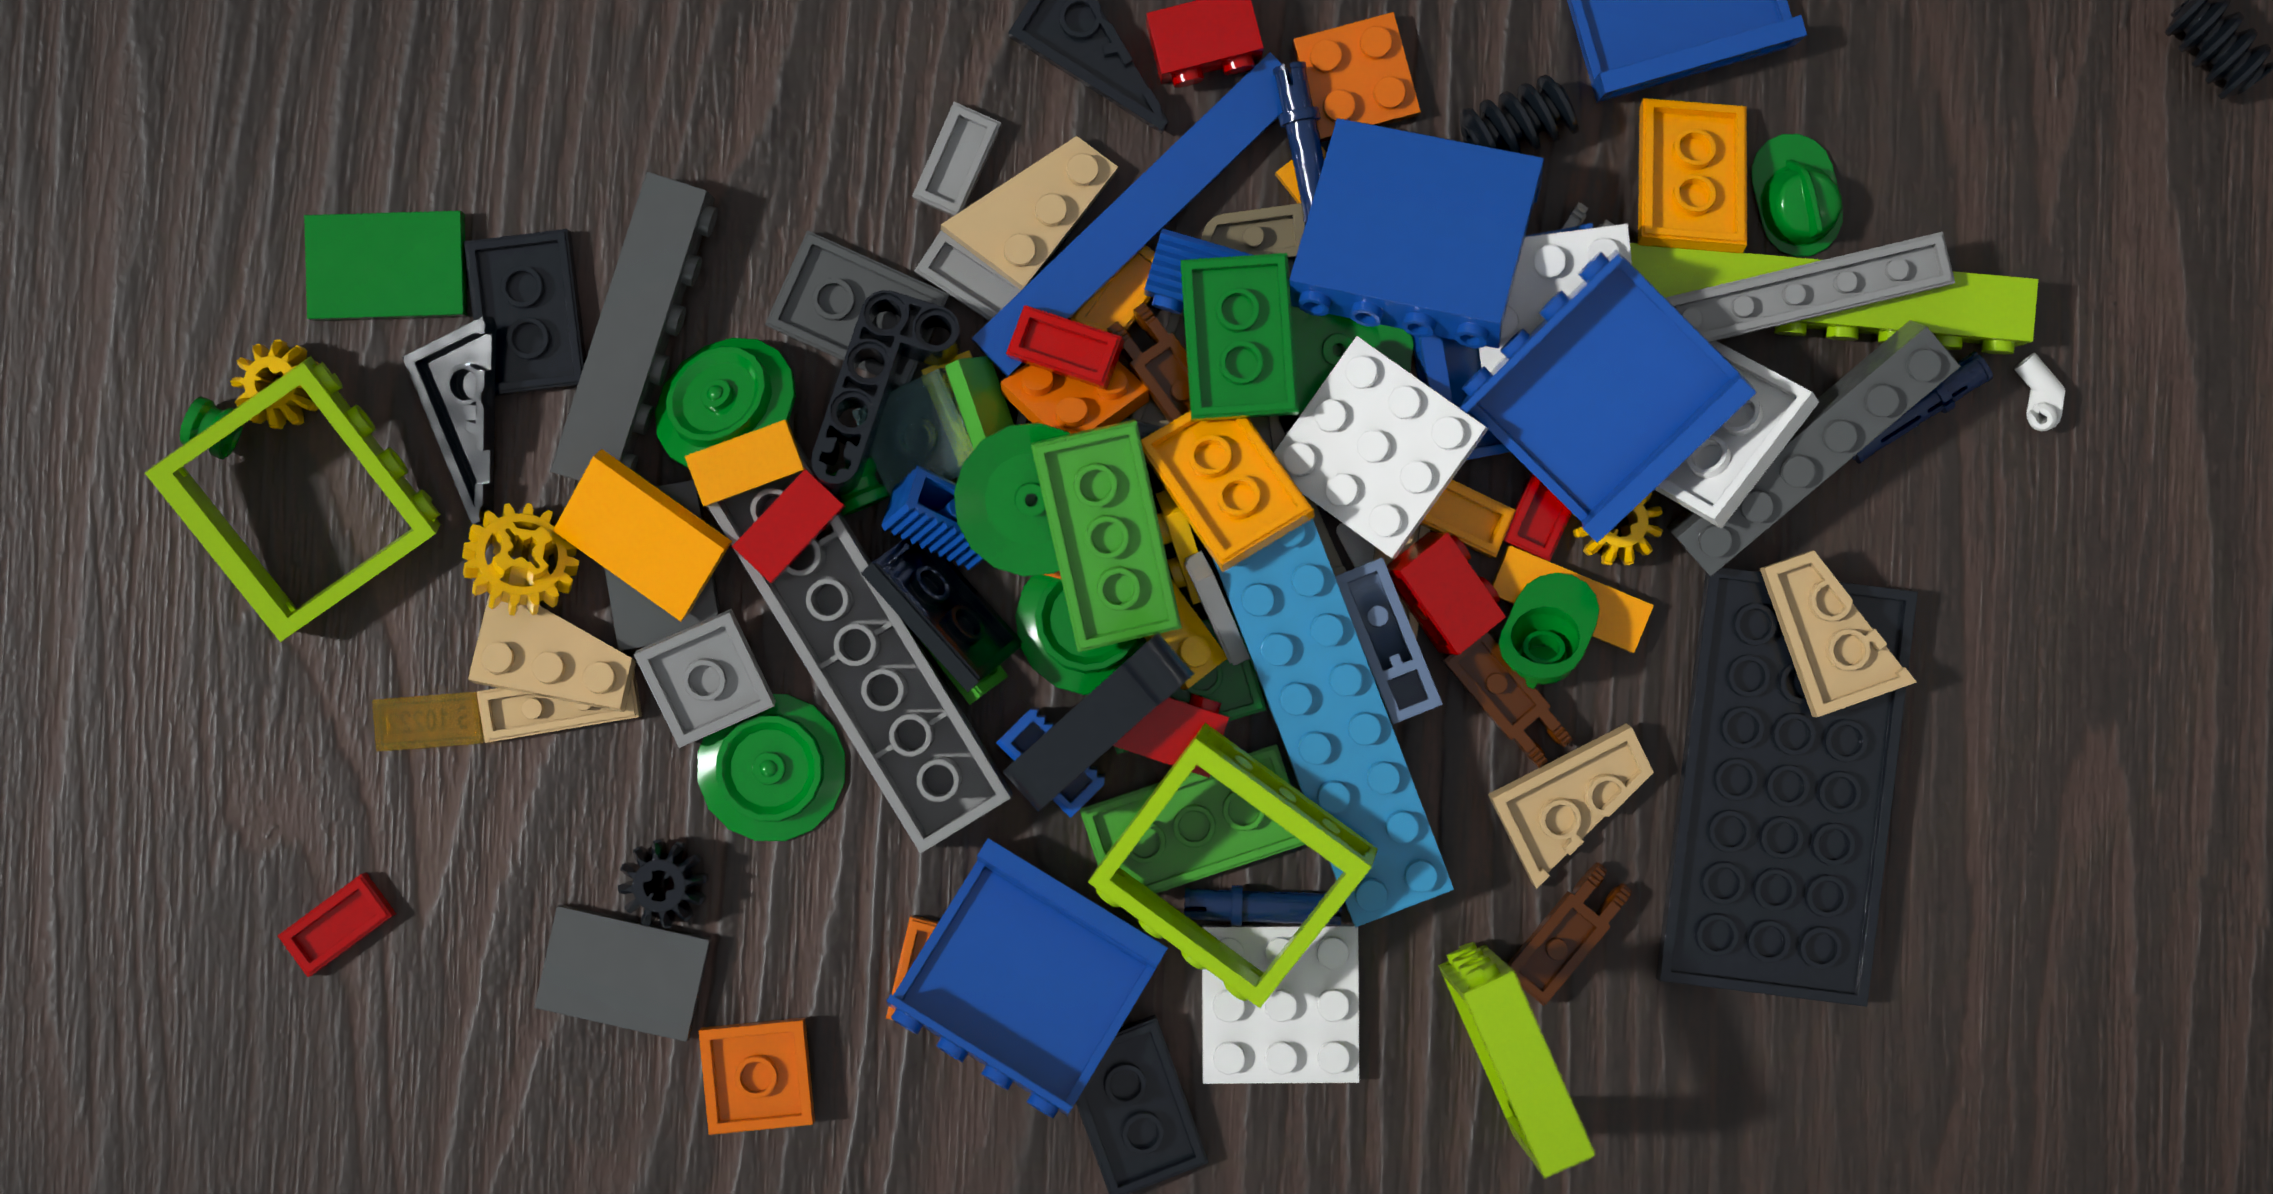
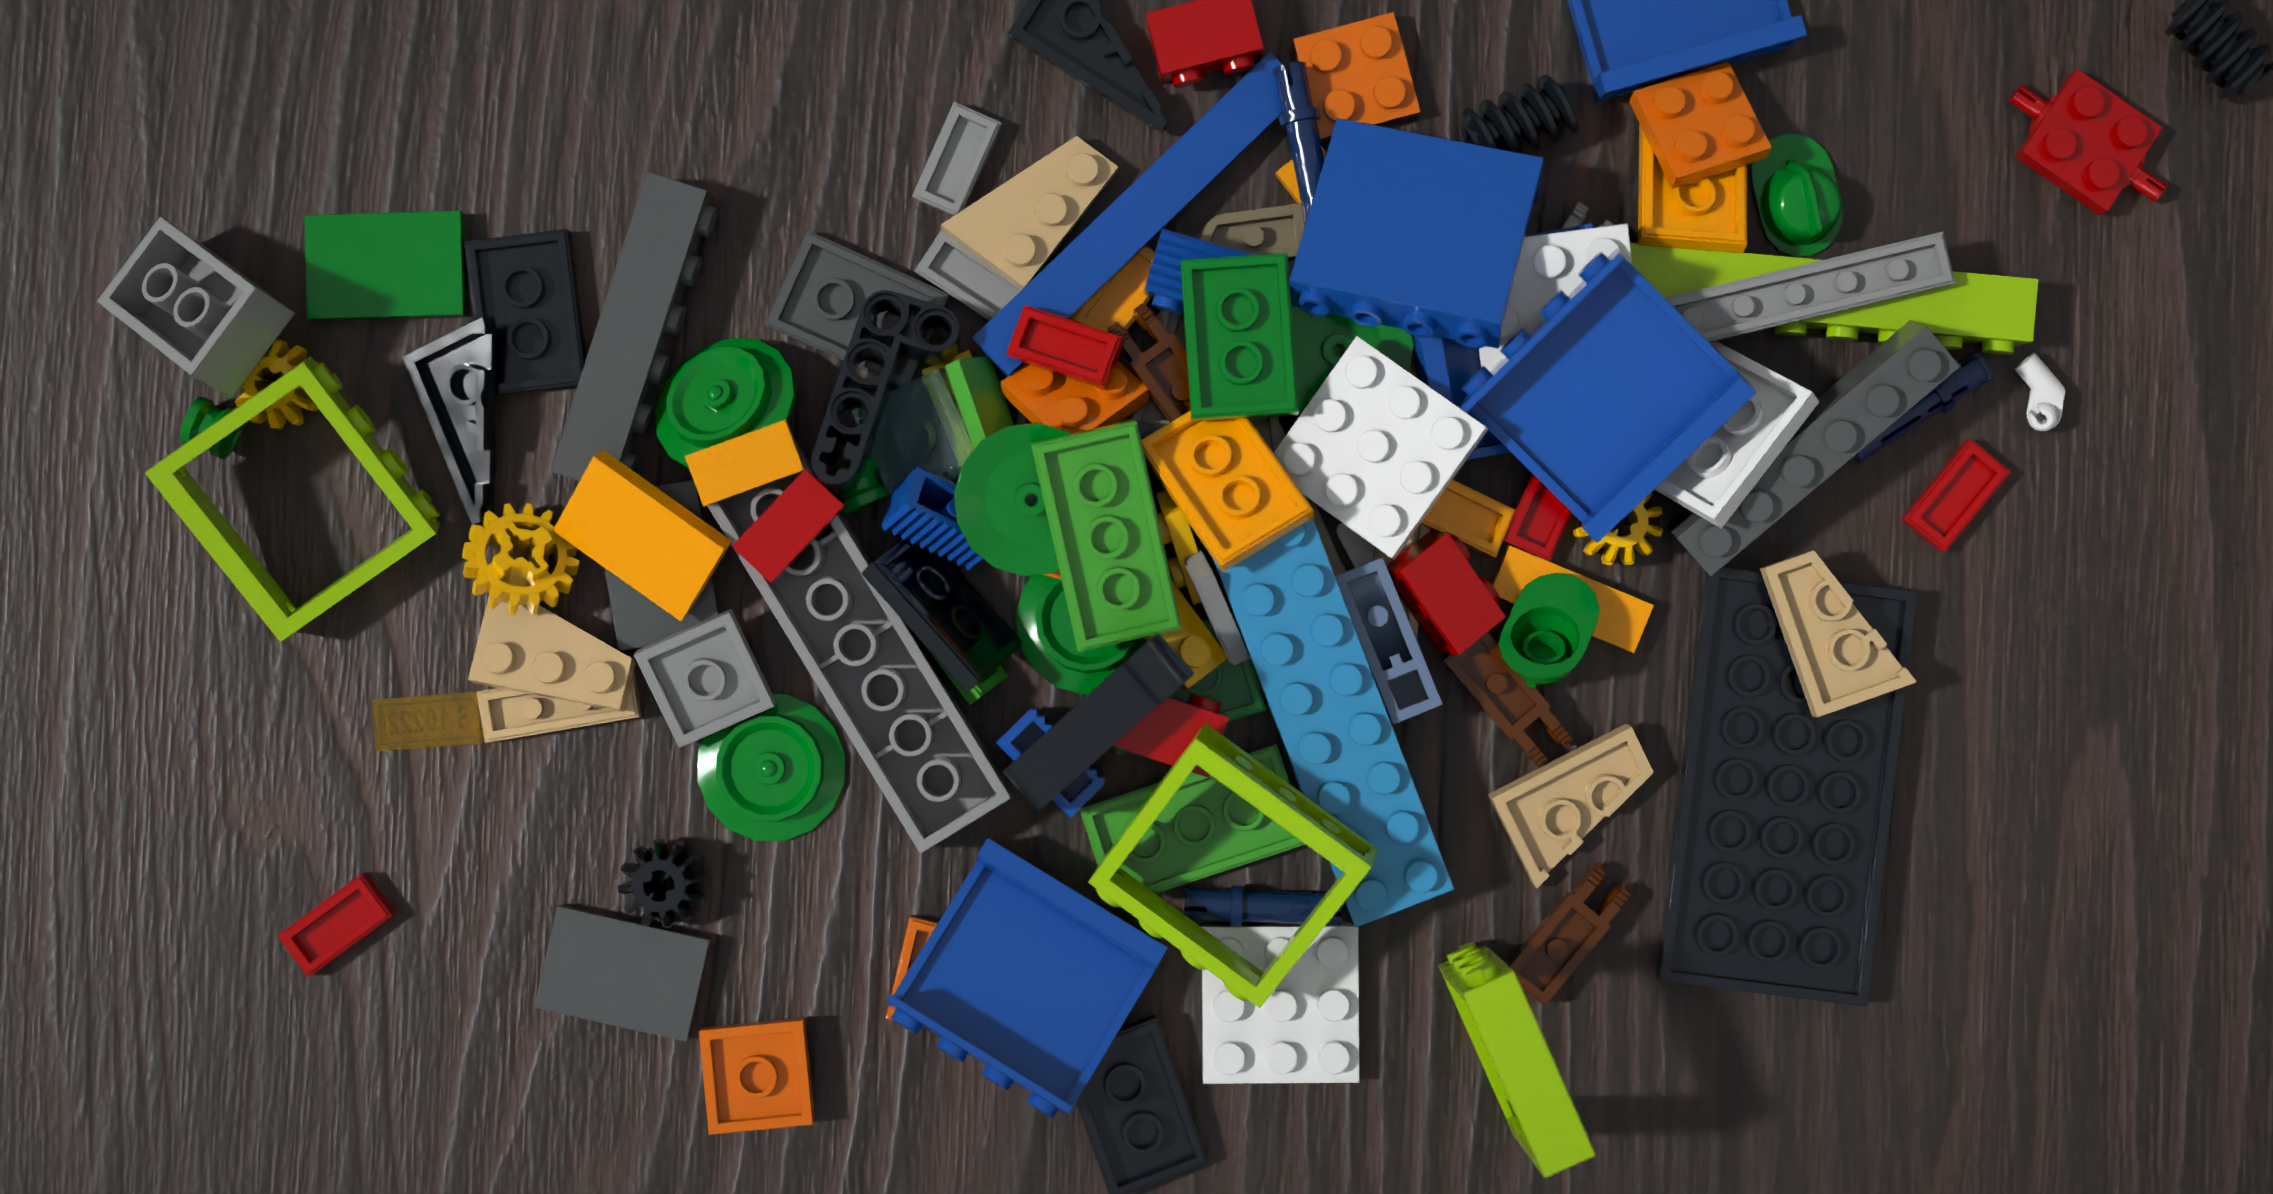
none -> light grey brick [97,217,295,399]
none -> orange plate [1629,61,1772,189]
none -> red tile [1900,439,2011,552]
none -> red plate [2008,69,2167,216]

